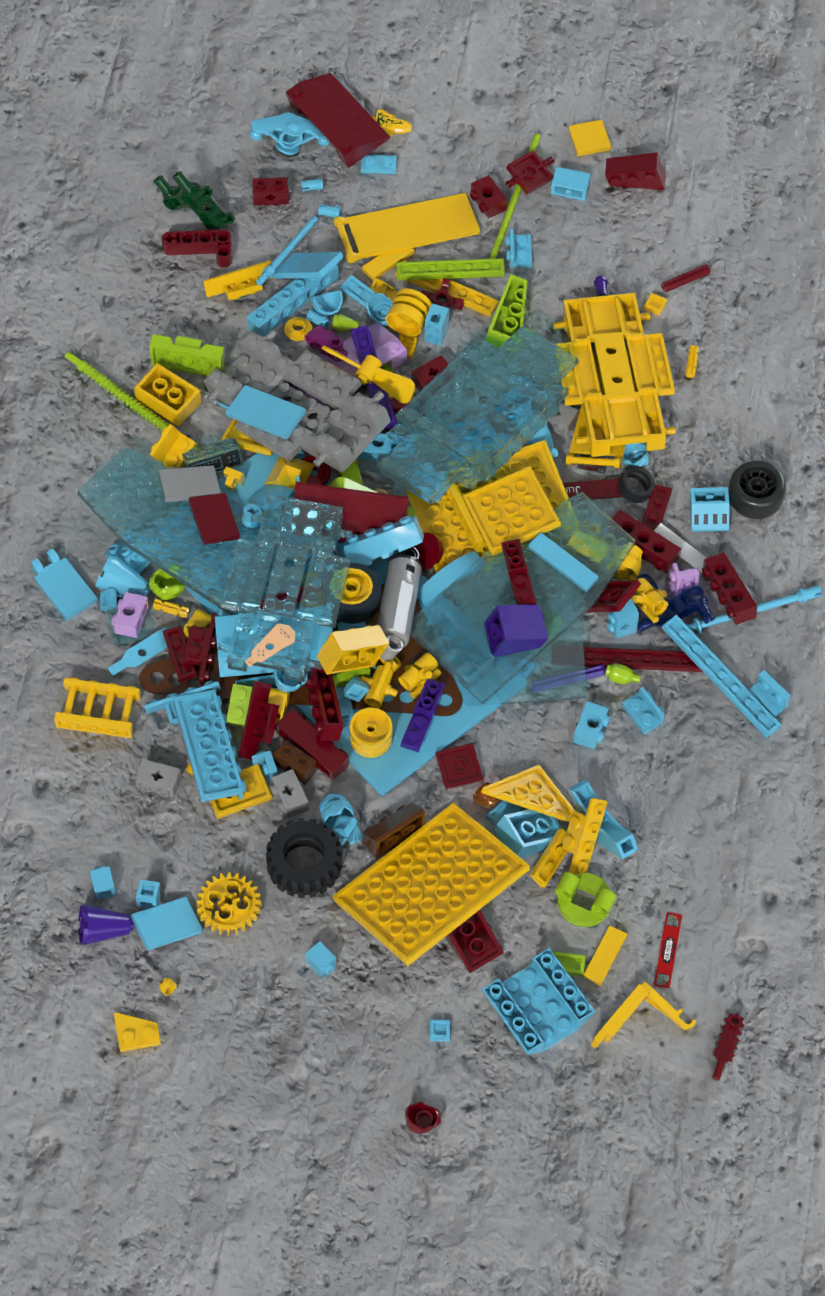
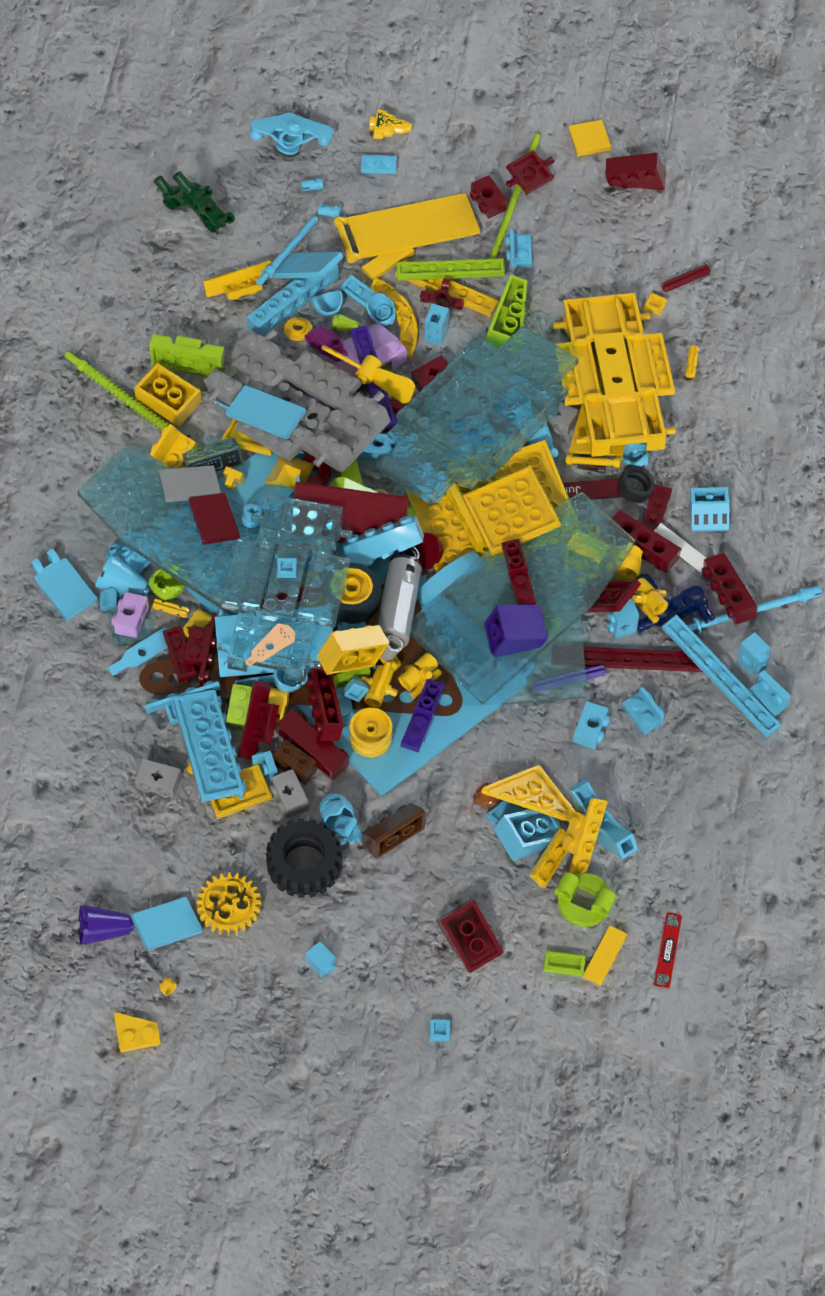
yellow fence [54,677,141,738] -> none
medium azure brick [90,866,116,900] -> none
medium azure brick [136,880,160,909] -> none
dark red beam [161,230,232,268] -> none
dark red brick [252,177,289,206] -> none
dark red slope [285,73,390,168] -> none
medium azure pin [306,309,330,329] -> none
yellow plate [332,803,530,966] -> none
yellow wheel [386,288,431,336] -> none
dark red hair [405,1102,441,1134] -> none
dark red tile [435,743,483,790] -> none
medium azure slope [482,948,595,1055] -> none
medium azure tile [528,532,599,593] -> none
medium azure brick [551,167,591,201] -> none
yellow hinge [591,982,696,1048] -> none
dark purple pin [594,276,608,297] -> none
lime plant [605,663,641,684] -> none
lavender bracket [668,563,700,599] -> none
dark red piece [712,1012,745,1081] -> none
pearl dark grey wheel [728,460,786,519] -> none
none -> medium azure tile [277,558,297,578]
none -> medium azure brick [737,632,771,677]

